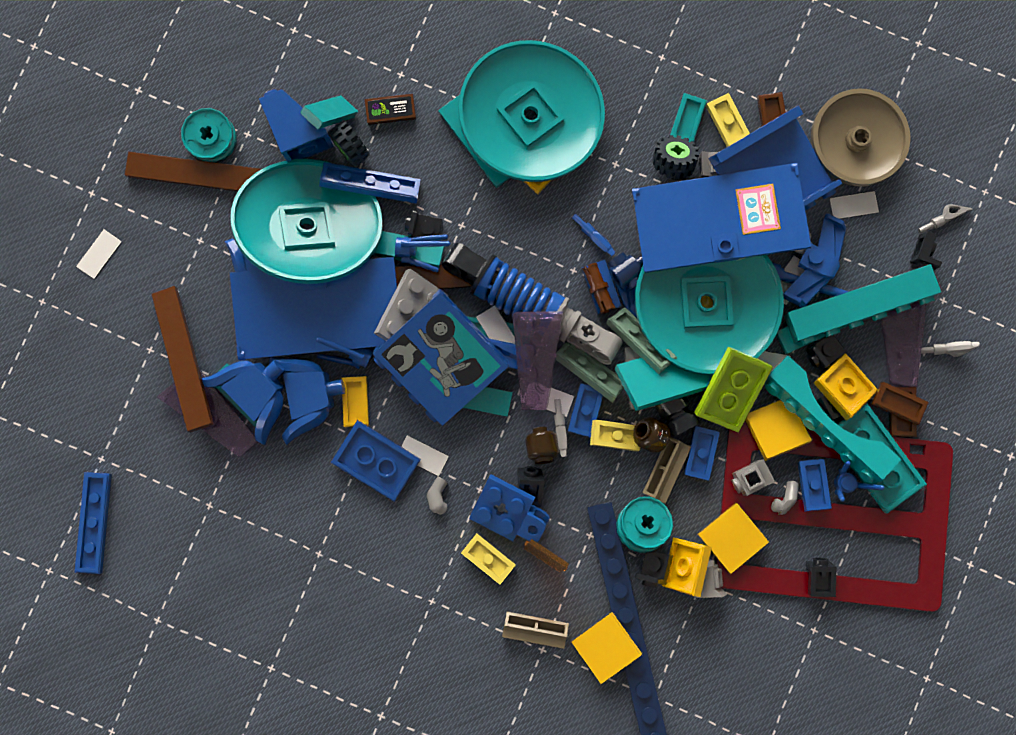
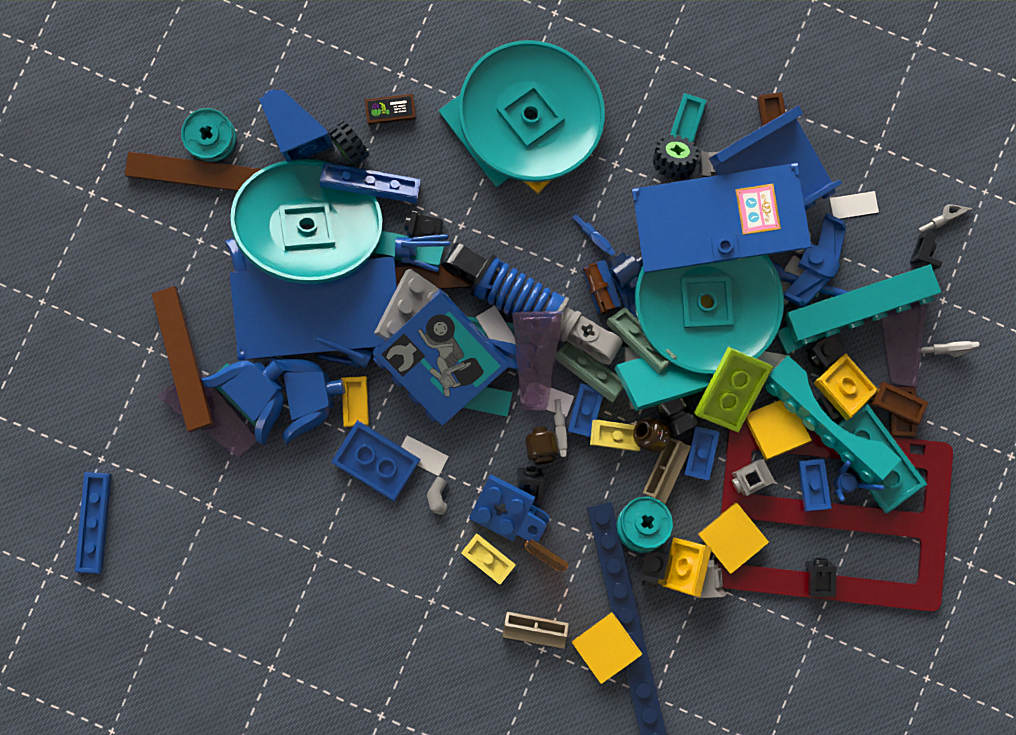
white sticker [76,229,122,279] -> none
teal tile [300,95,358,129] -> none
light yellow plate [706,93,750,147] -> none
light grey arm [771,481,799,515] -> none
dark tan dish [811,89,910,187] -> none

